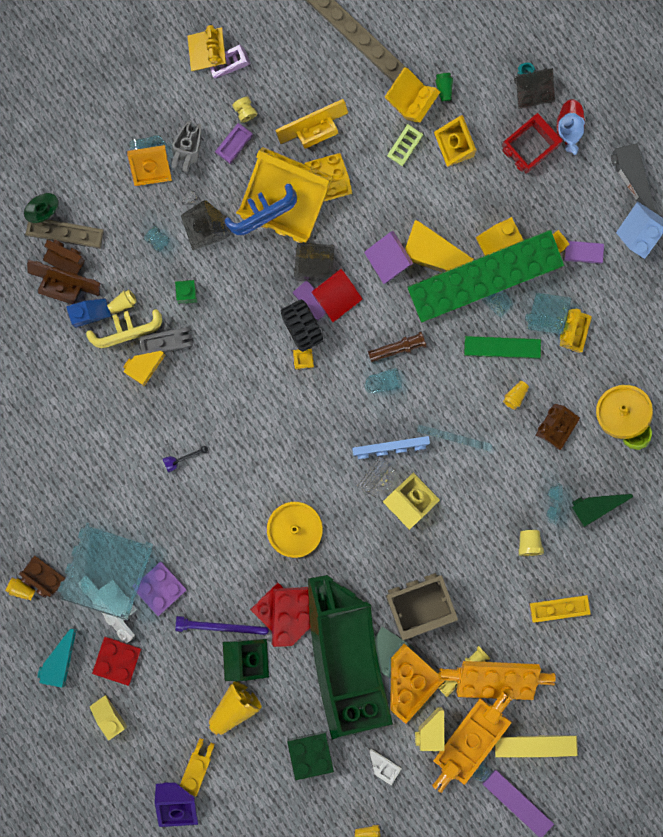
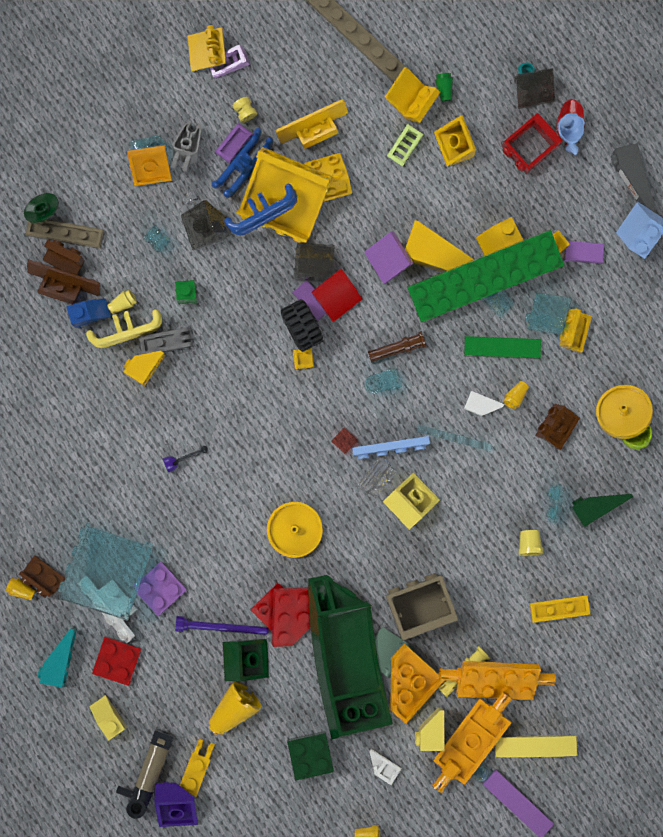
none -> piece [116,729,175,819]
none -> blue piece [212,128,273,198]
none -> clear red tile [331,428,358,454]
none -> white tile [464,391,504,416]

